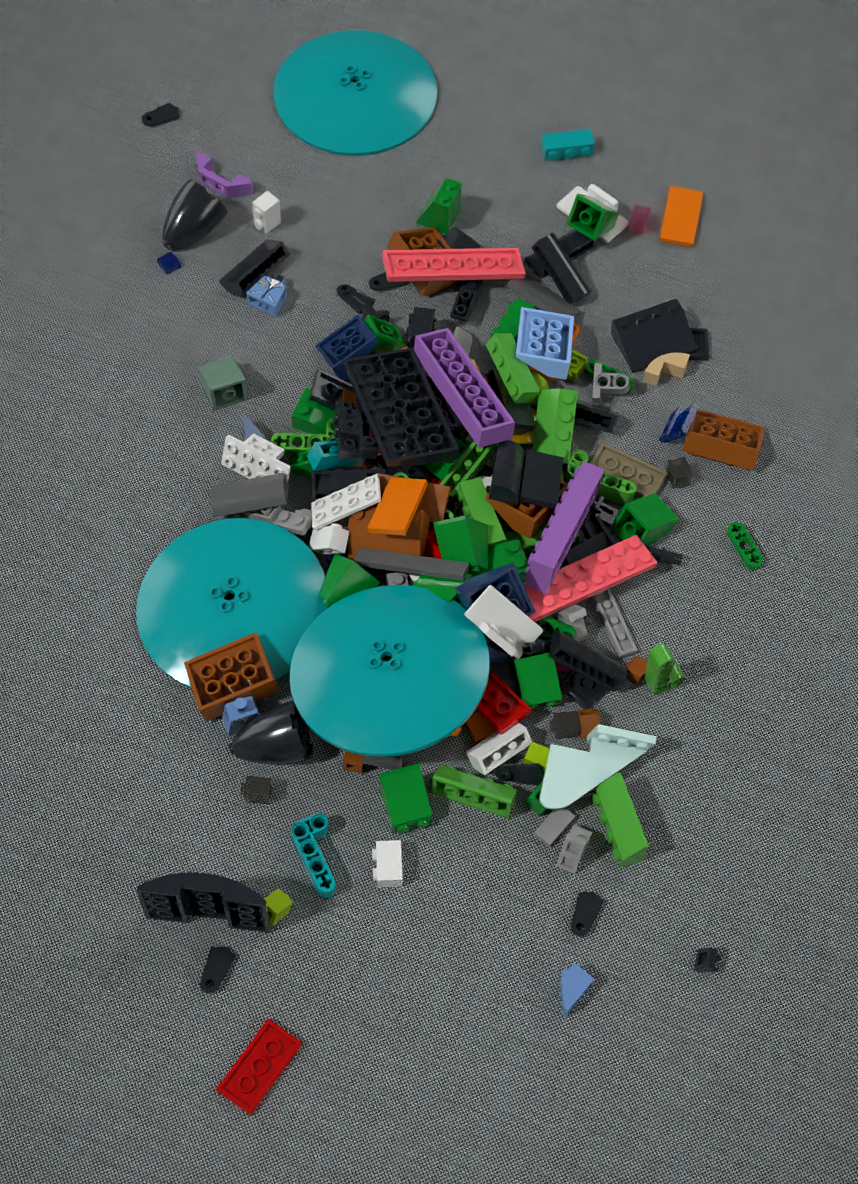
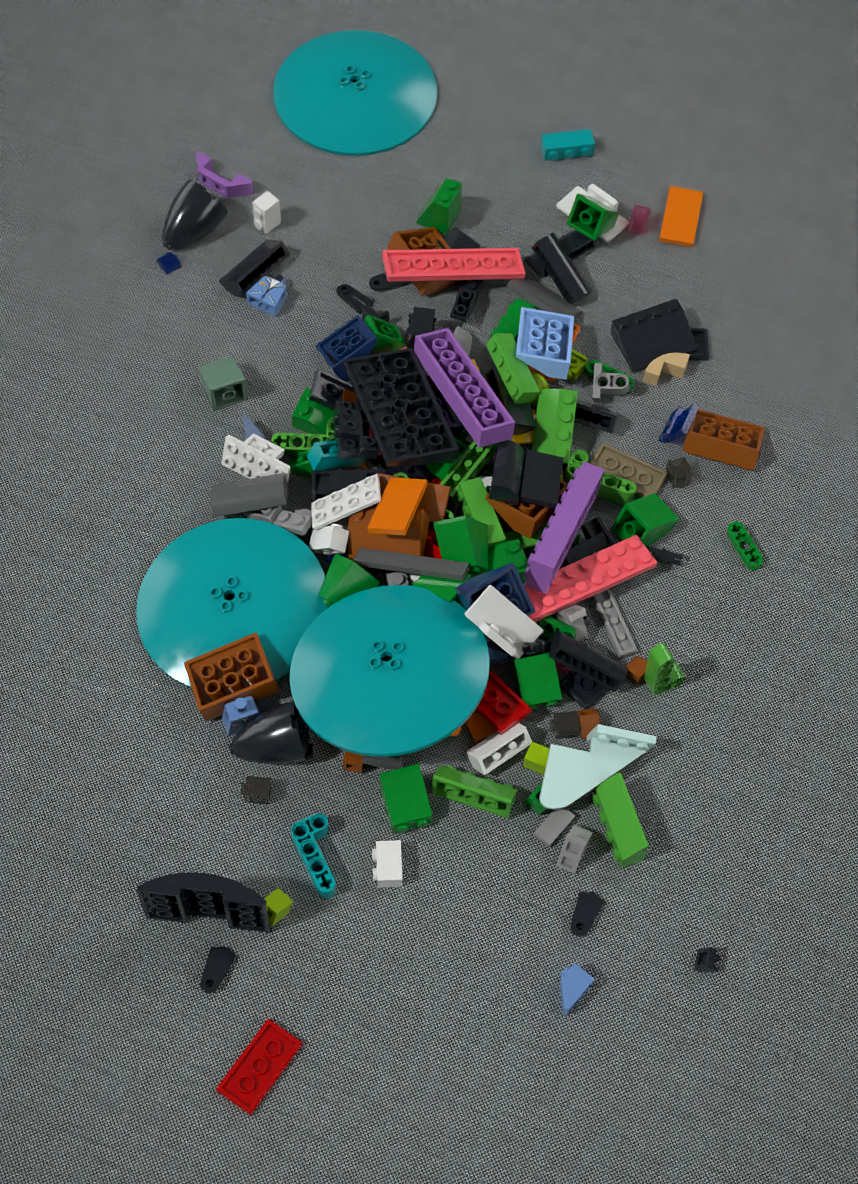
black piece [142,102,179,126] -> none
black piece [496,763,544,786] -> none
black bracket [590,496,619,528] -> none

